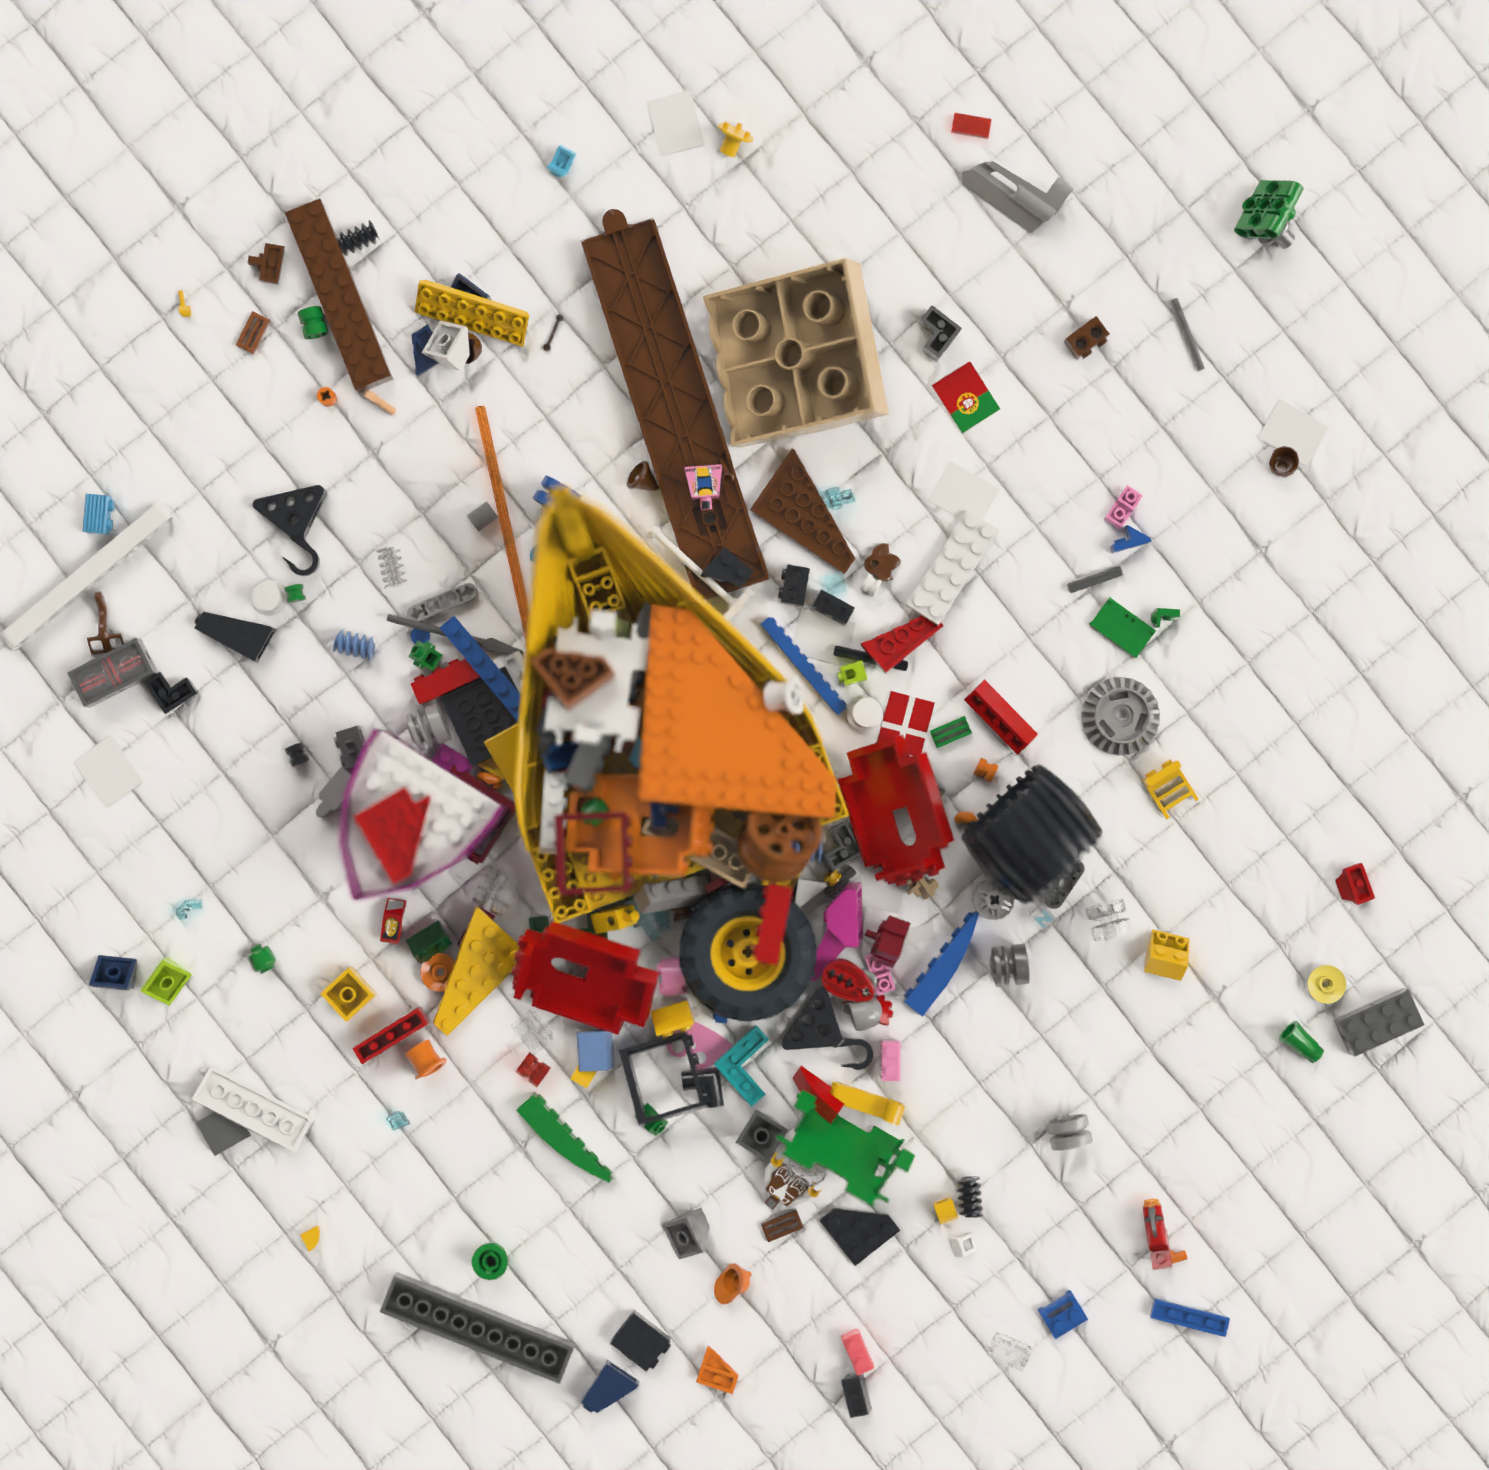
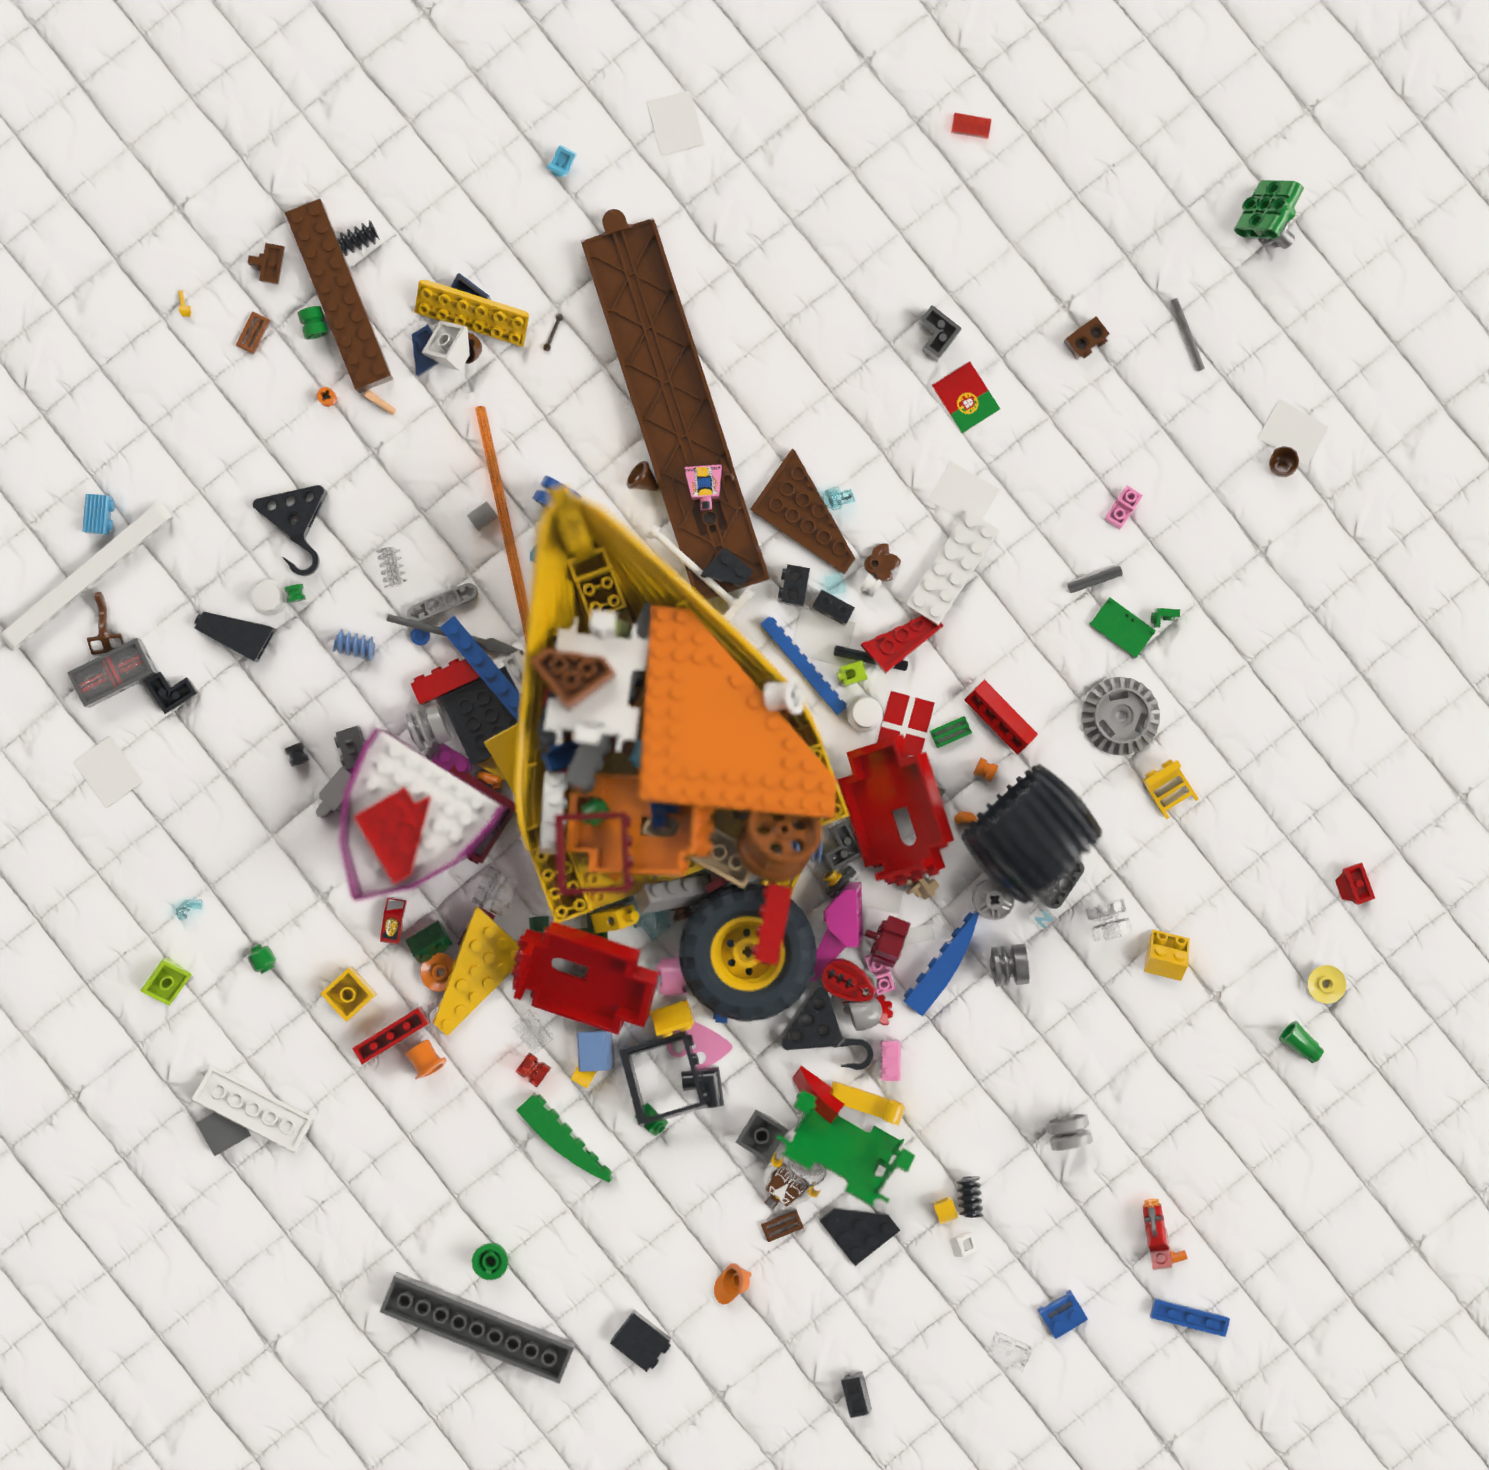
dark blue slope [89,955,137,990] -> none
yellow tile [300,1225,320,1252] -> none
clear light blue slope [386,1111,410,1131] -> none
green brick [408,640,442,671] -> none
dark blue slope [581,1360,640,1413] -> none
flat silver slope [663,1208,710,1260] -> none
orange wing [696,1345,739,1394] -> none
tan piece [703,258,889,448] -> none
teal plate [713,1025,769,1107] -> none
yellow piece [718,121,754,157] -> none
white slope [795,879,828,907] -> none
coral brick [841,1329,874,1376] -> none
light grey panel [962,161,1074,233] -> none
blue slope [1110,525,1152,554] -> none
dark grey brick [1333,988,1425,1057] -> none

